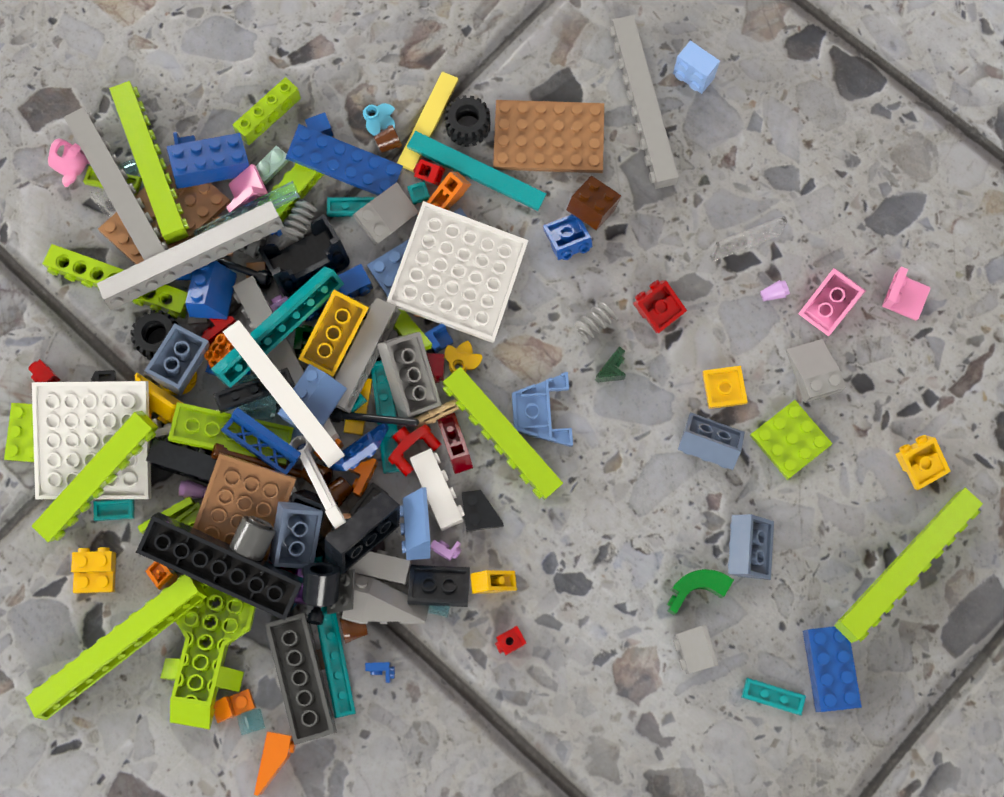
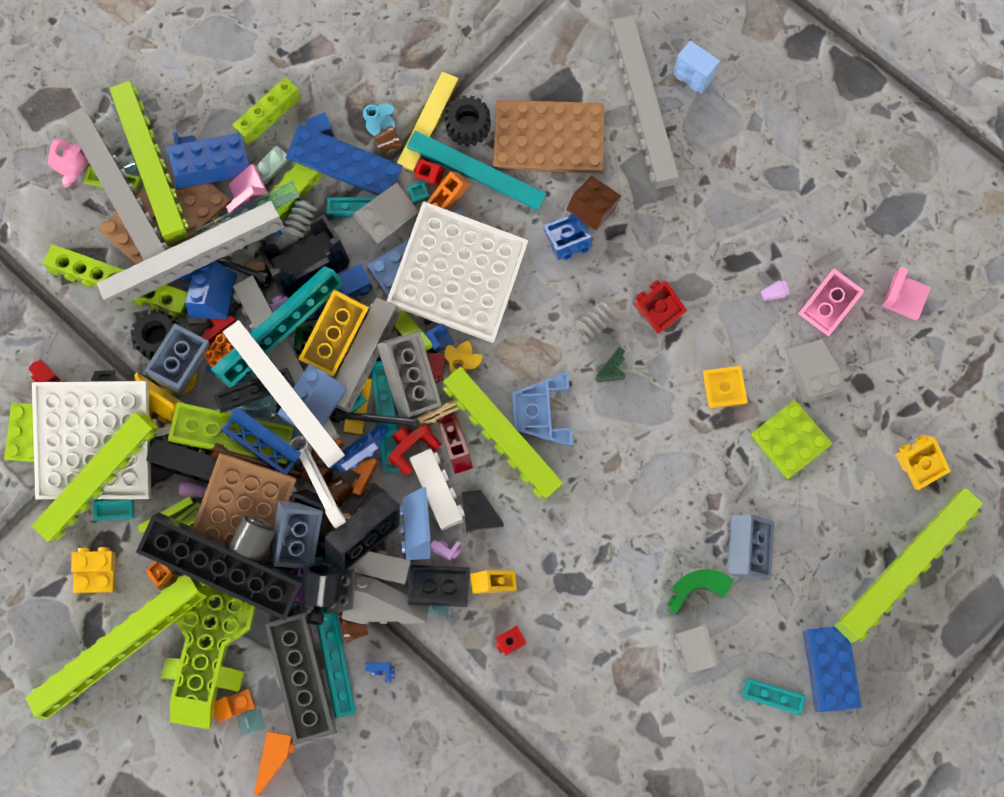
sand blue slope [678,412,745,470] -> none

